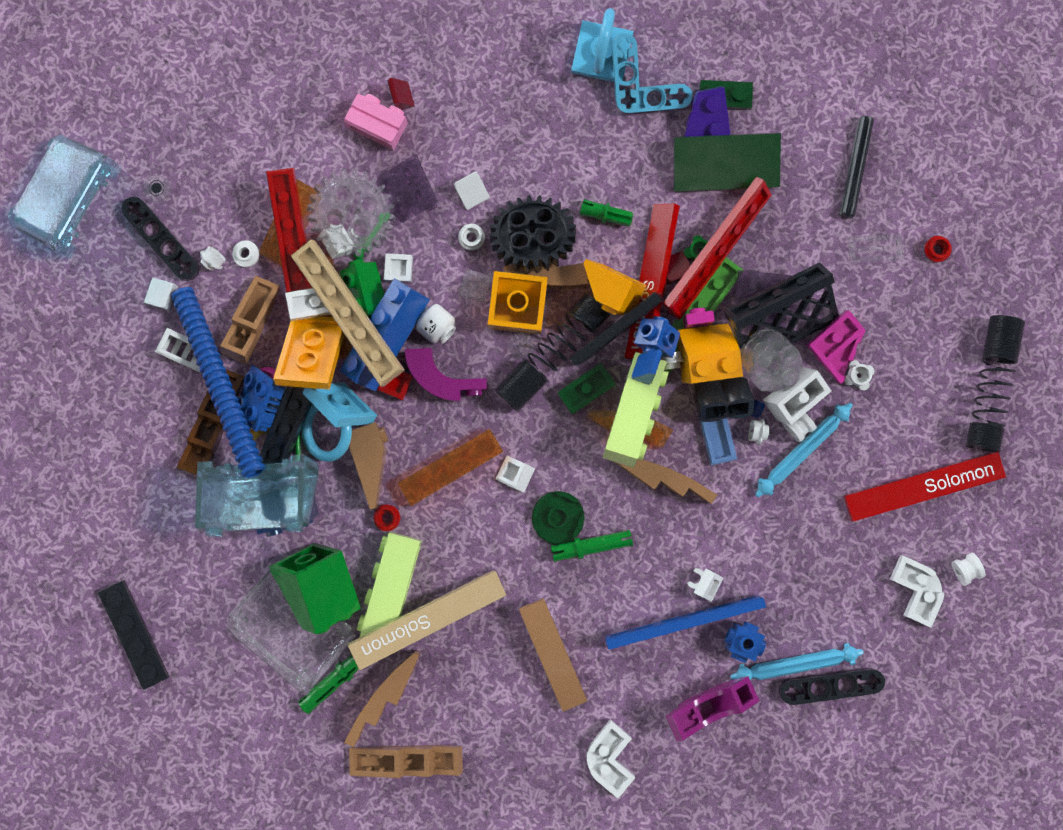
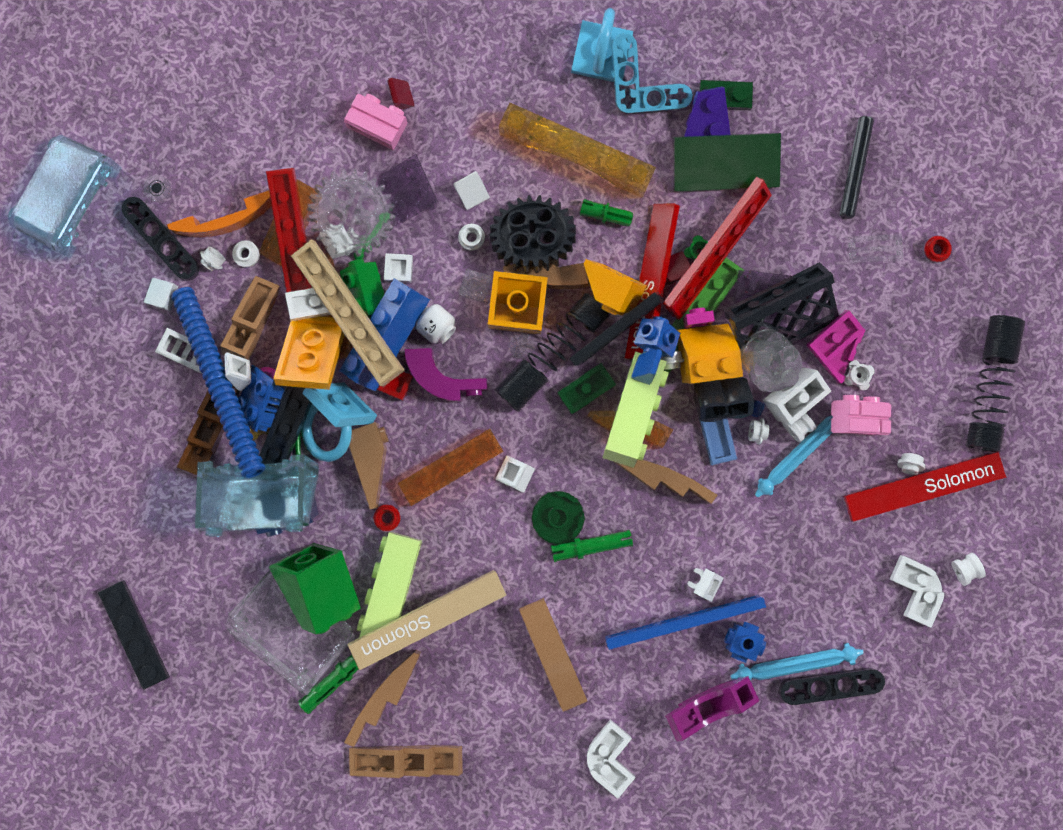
none -> orange slope [167,190,272,237]
none -> white slope [224,353,251,391]
none -> clear yellow arch [499,102,656,198]
none -> bright pink brick [831,395,891,436]
none -> white plate [897,453,925,475]

